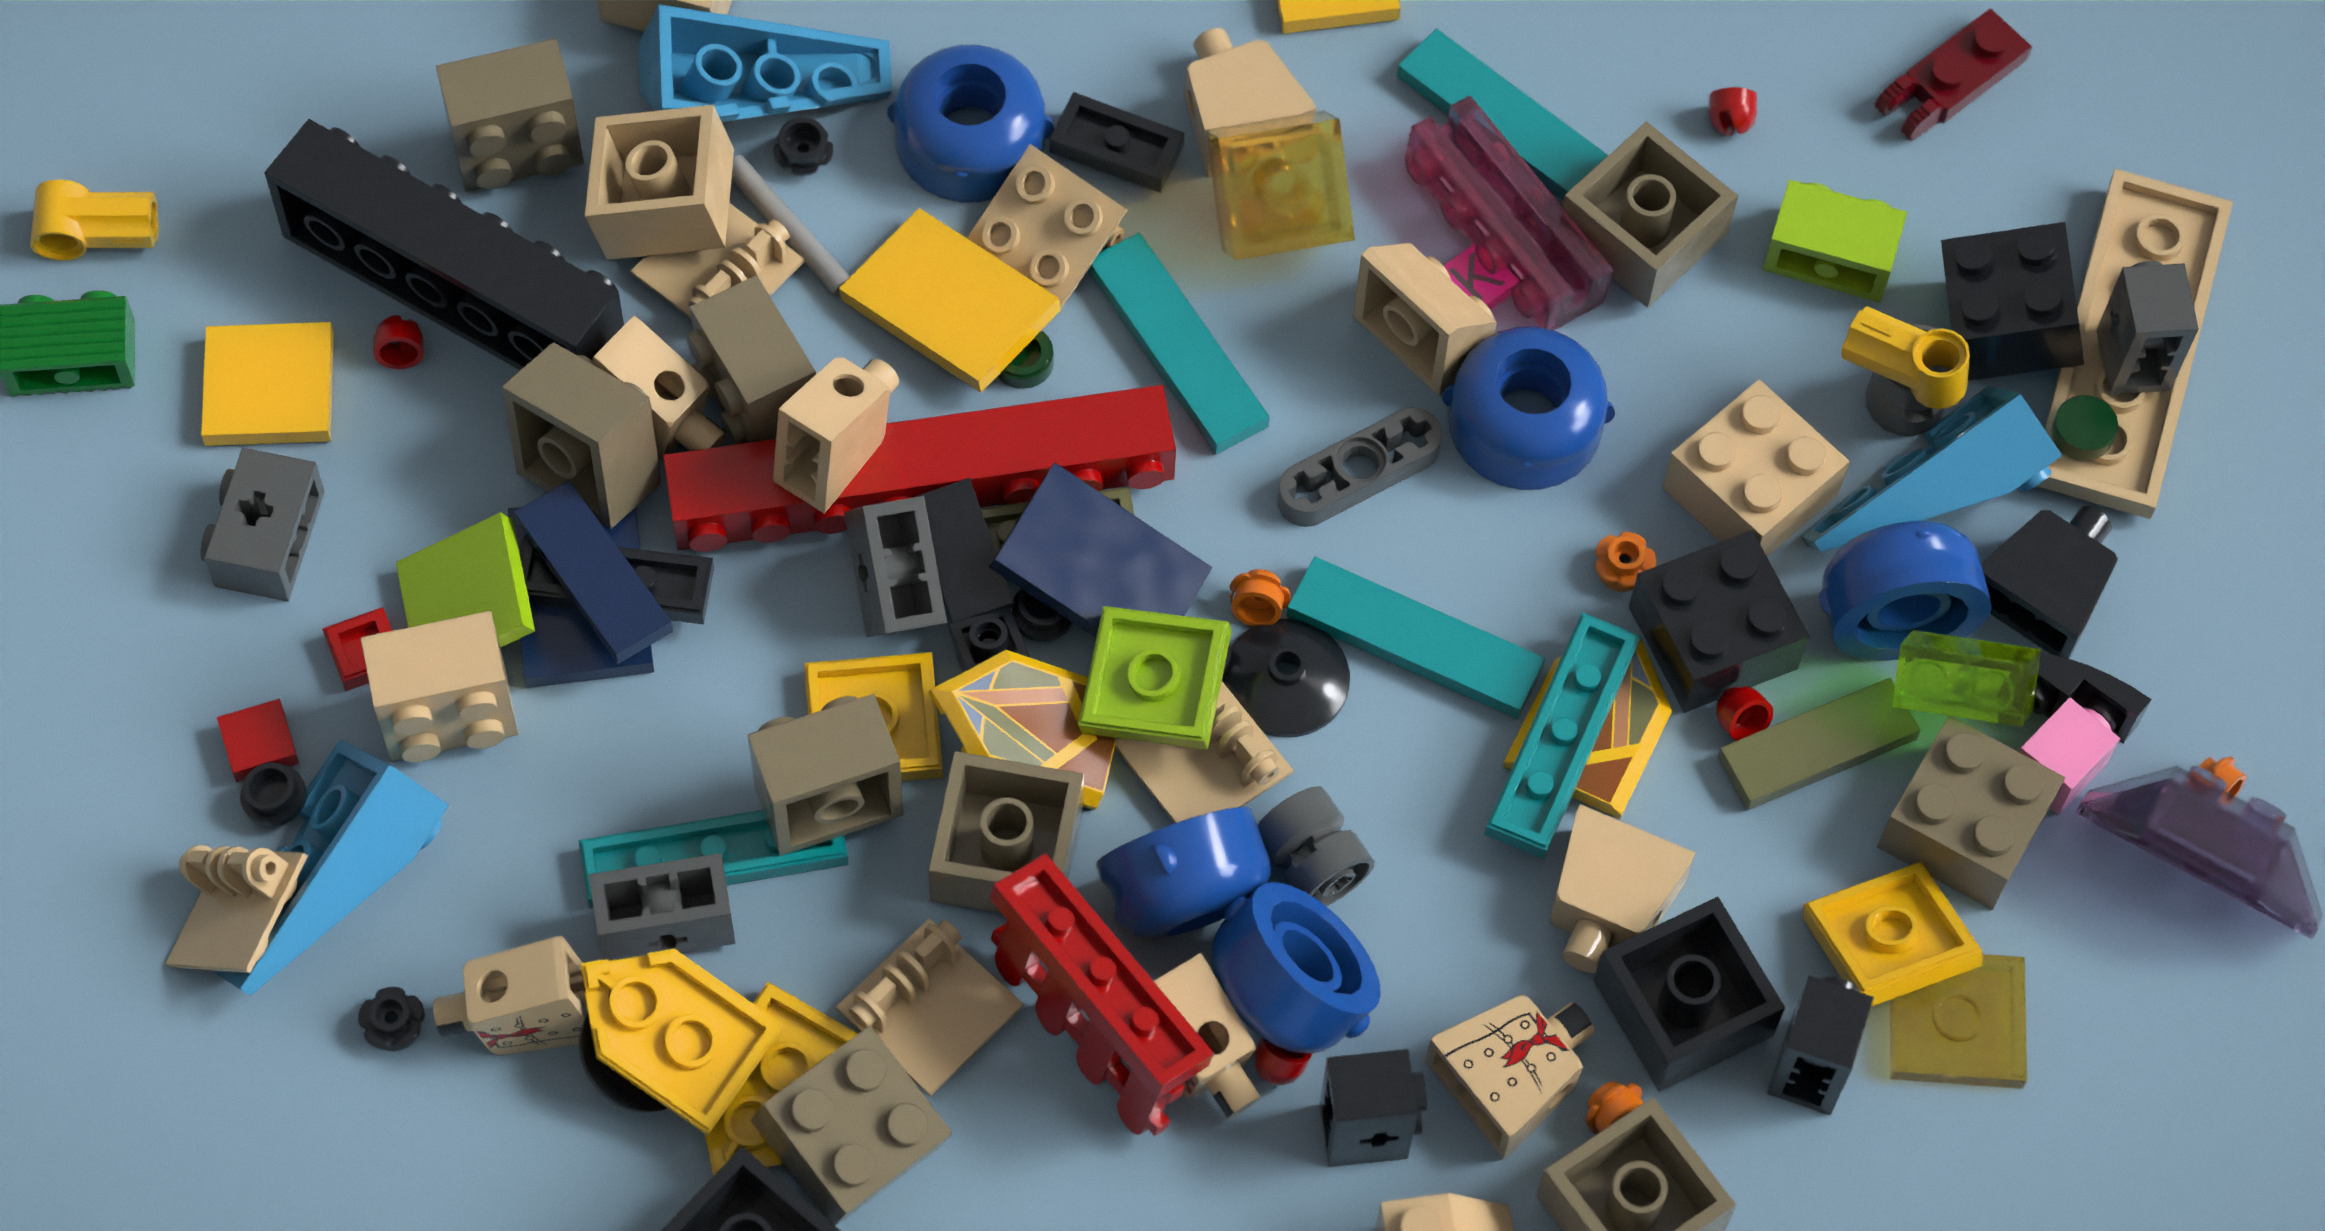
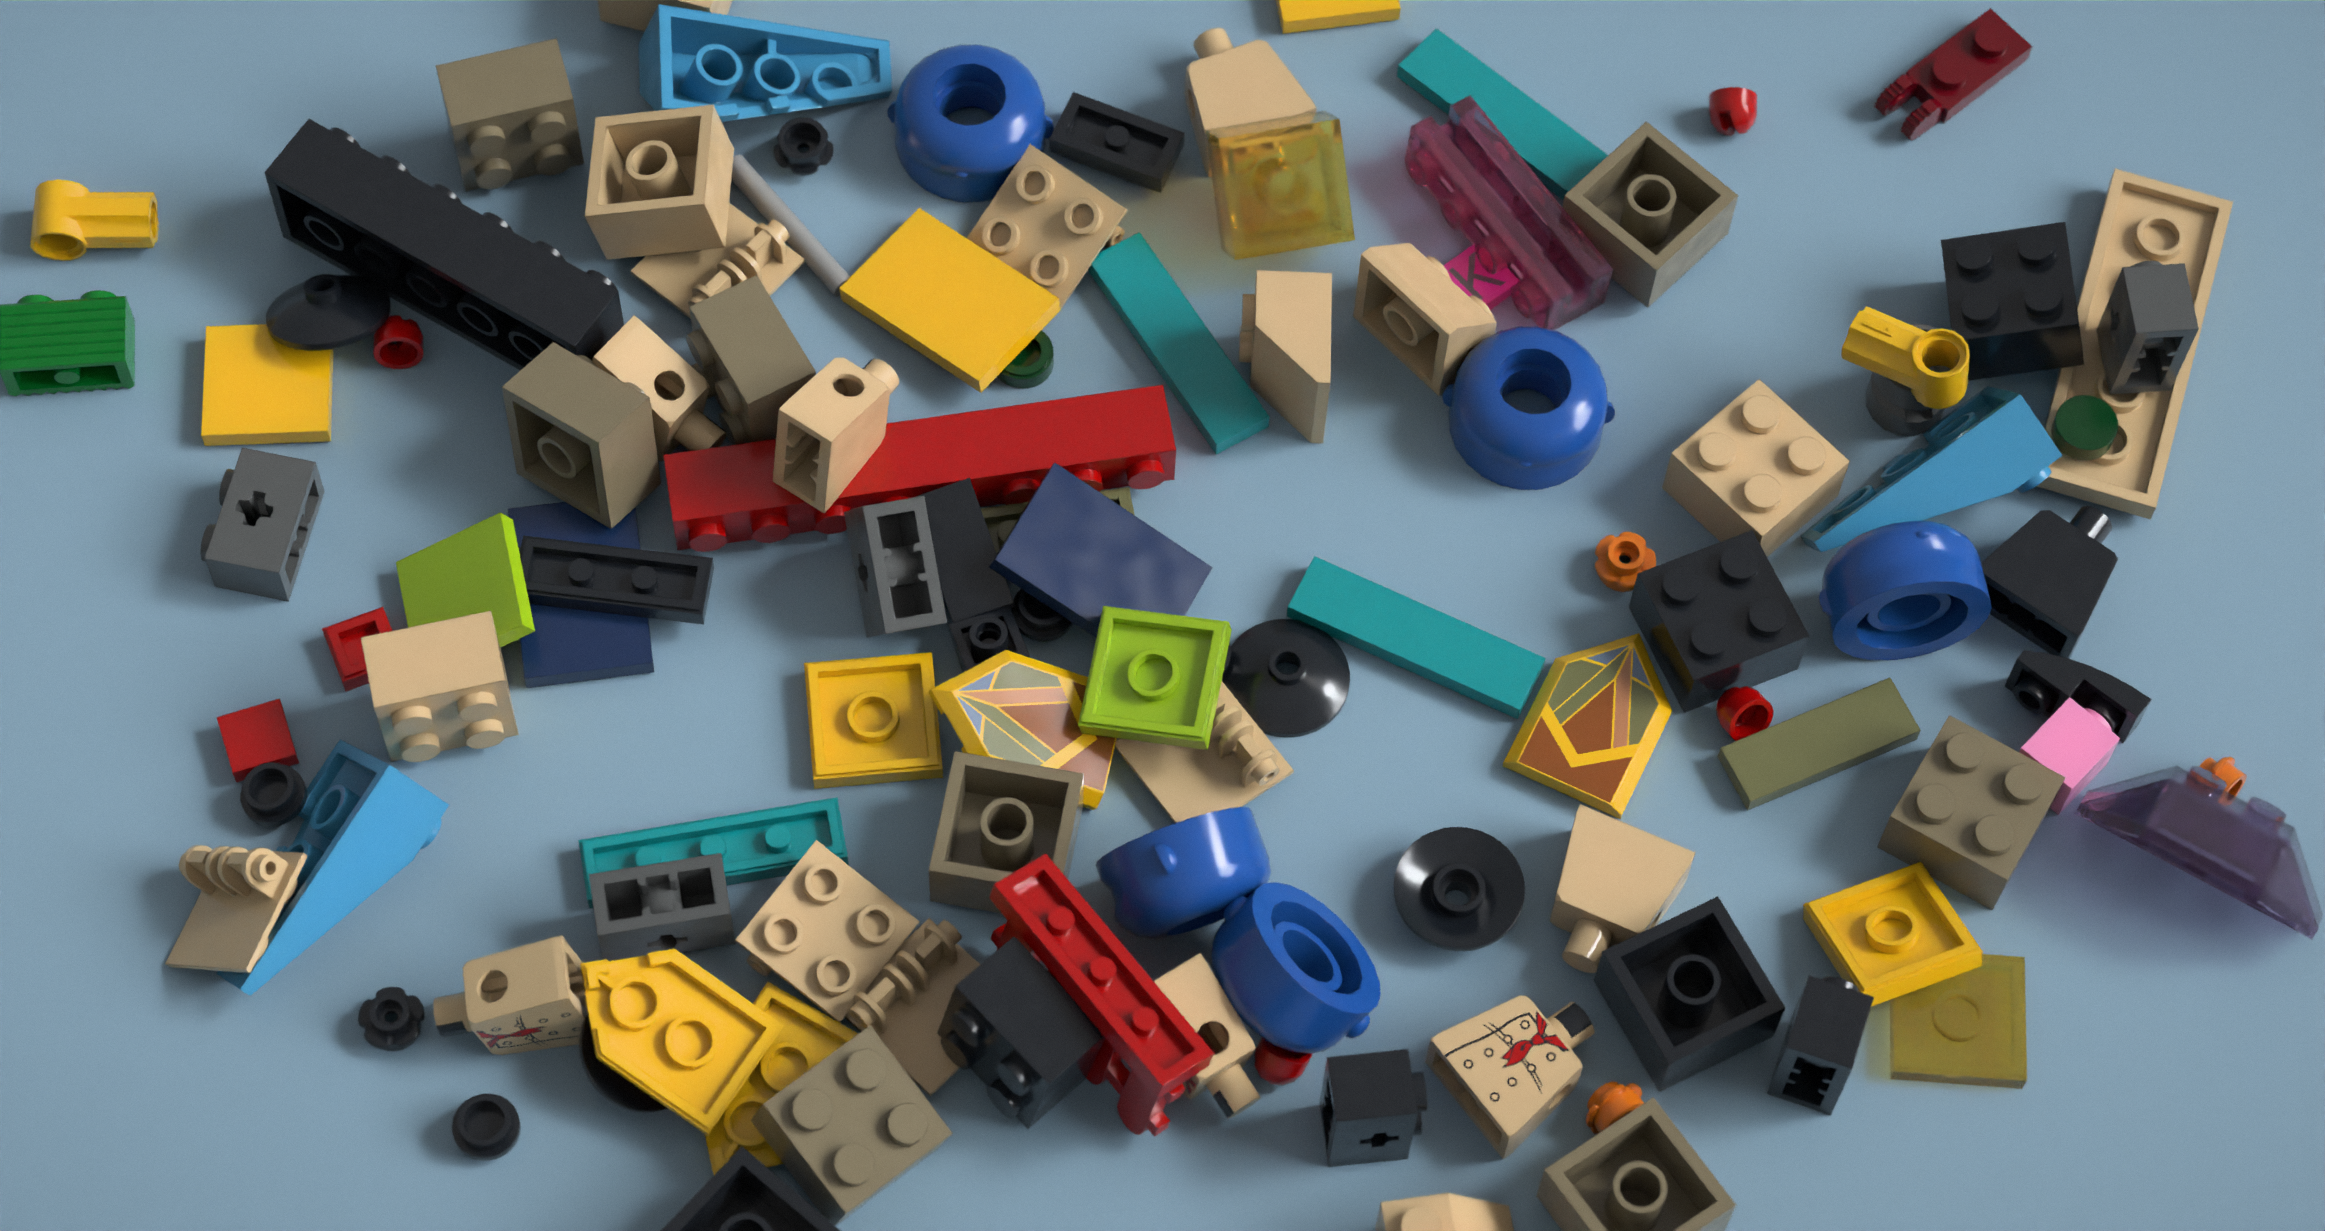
dark blue tile [514,480,673,664] -> none
dark tan brick [747,694,904,856] -> none
orange plate [1229,569,1291,627] -> none
dark grey wheel [1257,786,1375,906] -> none
dark grey beam [1278,407,1442,527] -> none
teal tile [1484,612,1641,860] -> none
lime brick [1763,179,1908,303] -> none
clear neon green brick [1892,630,2041,727] -> none
none -> black dish [266,274,391,351]
none -> black plate [452,1094,521,1161]
none -> tan hinge [735,840,920,1023]
none -> black brick [937,936,1105,1129]
none -> tan slope [1239,270,1332,443]
none -> black dish [1393,827,1525,951]

